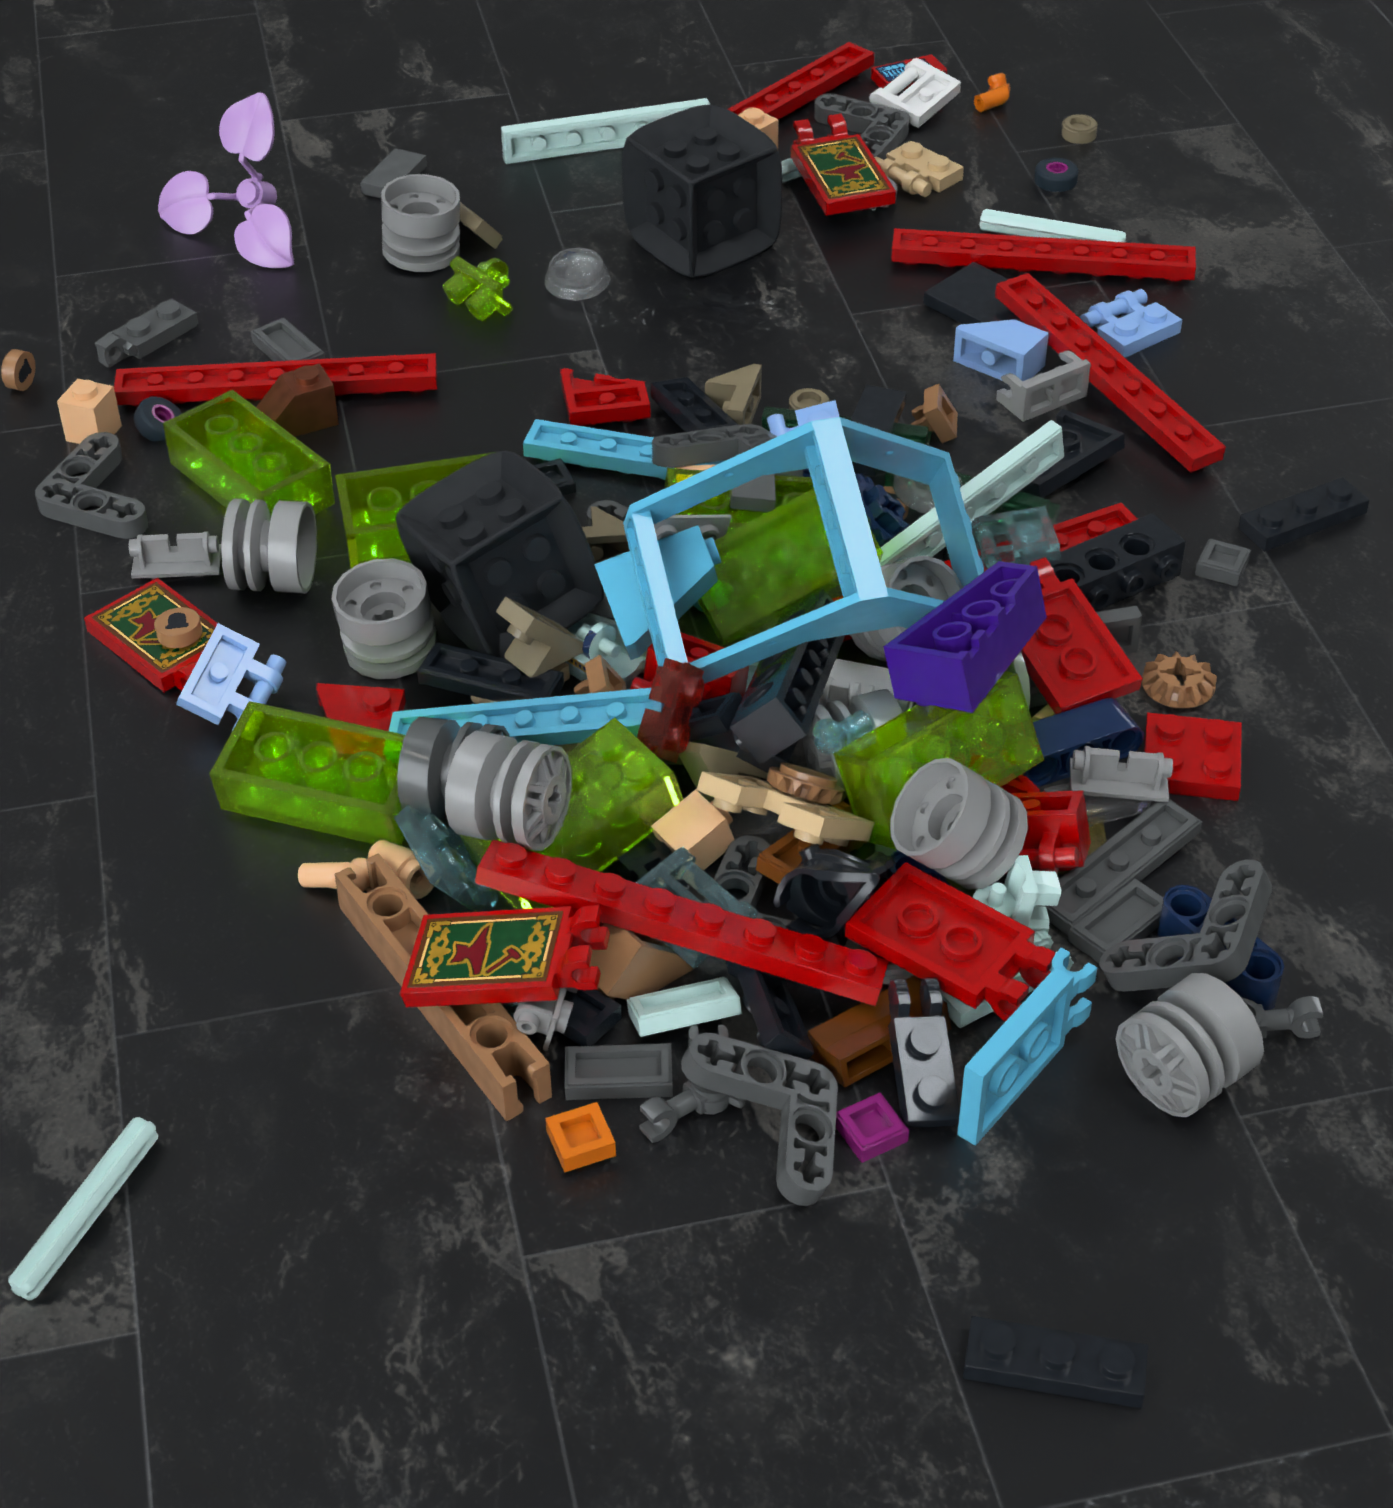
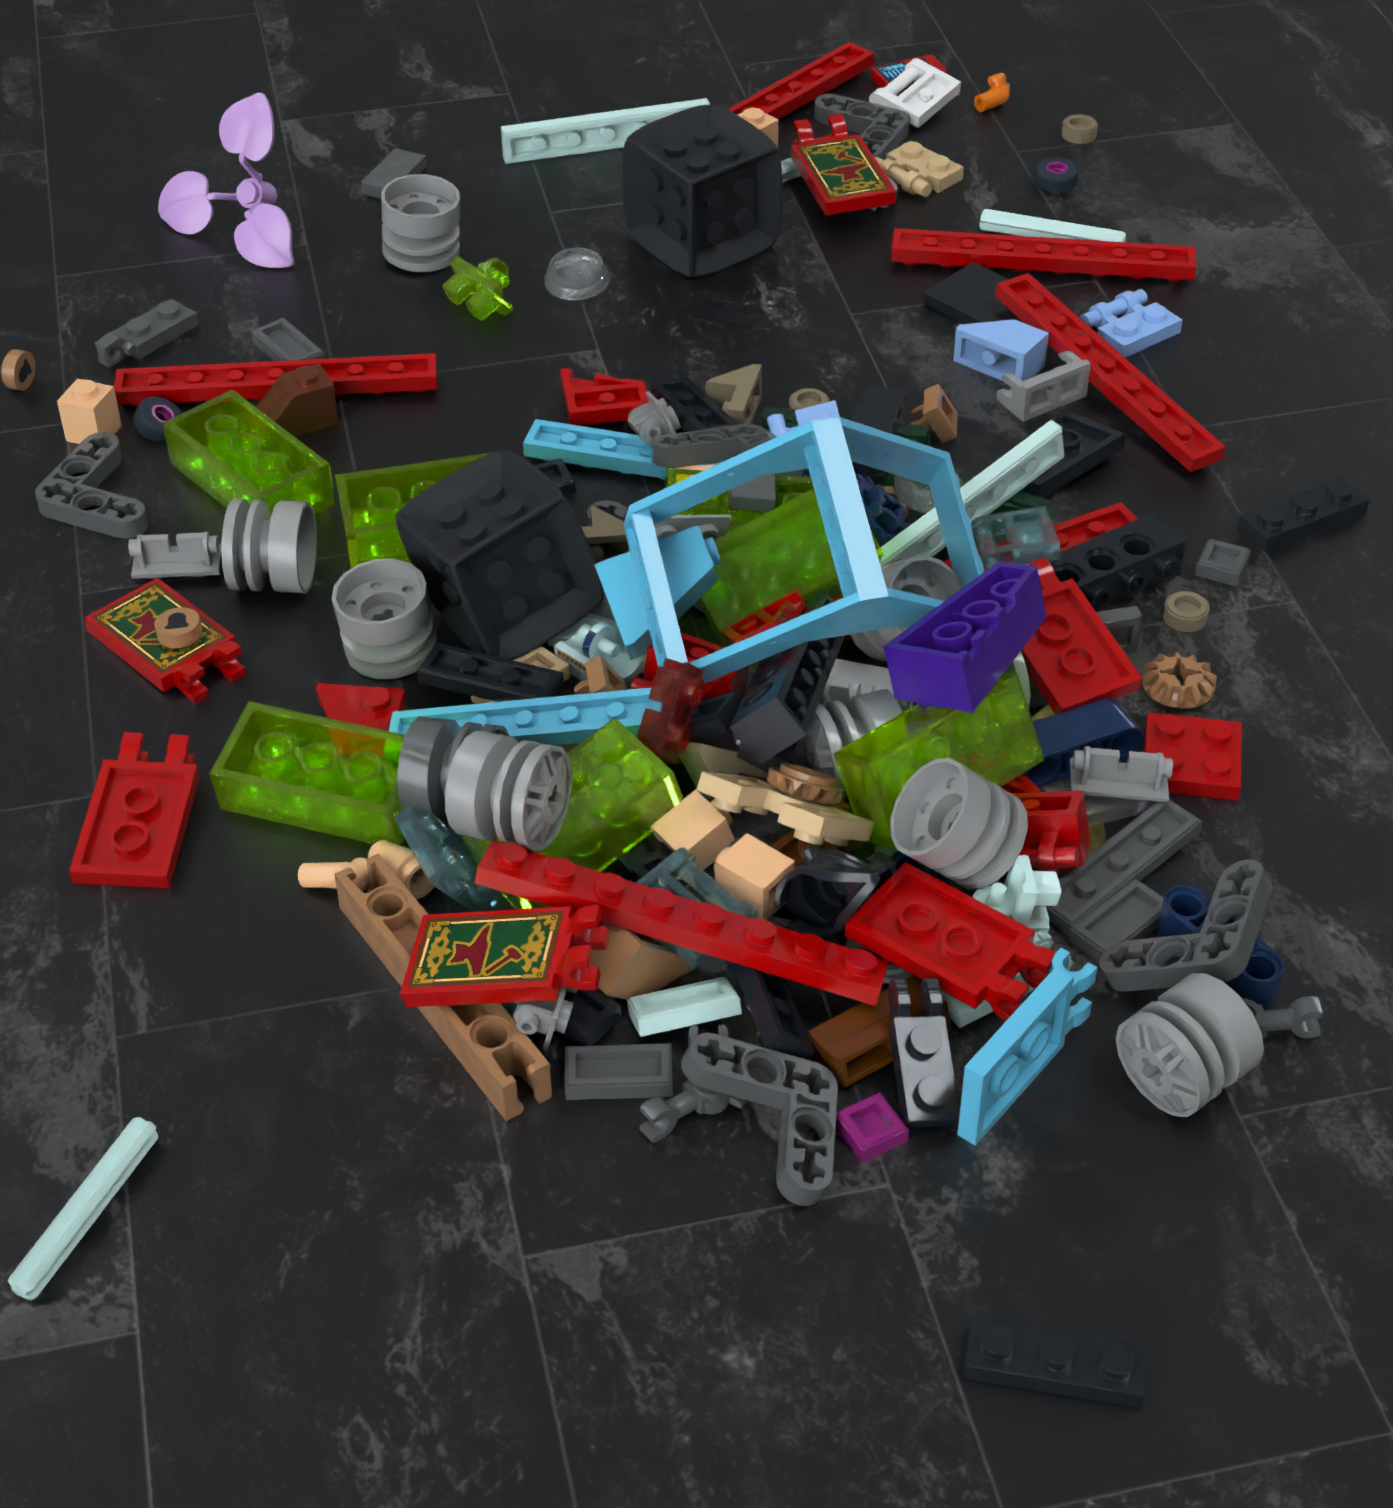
light blue plate [176,623,287,739] -> none
dark tan tile [460,202,503,249] -> none
dark tan slope [496,597,583,678] -> none
orange plate [545,1102,616,1173] -> none
clear light blue arm [813,710,873,754] -> none
none -> red tile [69,732,200,888]
none -> light grey hinge [628,391,681,444]
none -> light nougat brick [714,833,795,920]
none -> red wing [720,589,806,646]
none -> dark tan tile [1163,591,1210,632]

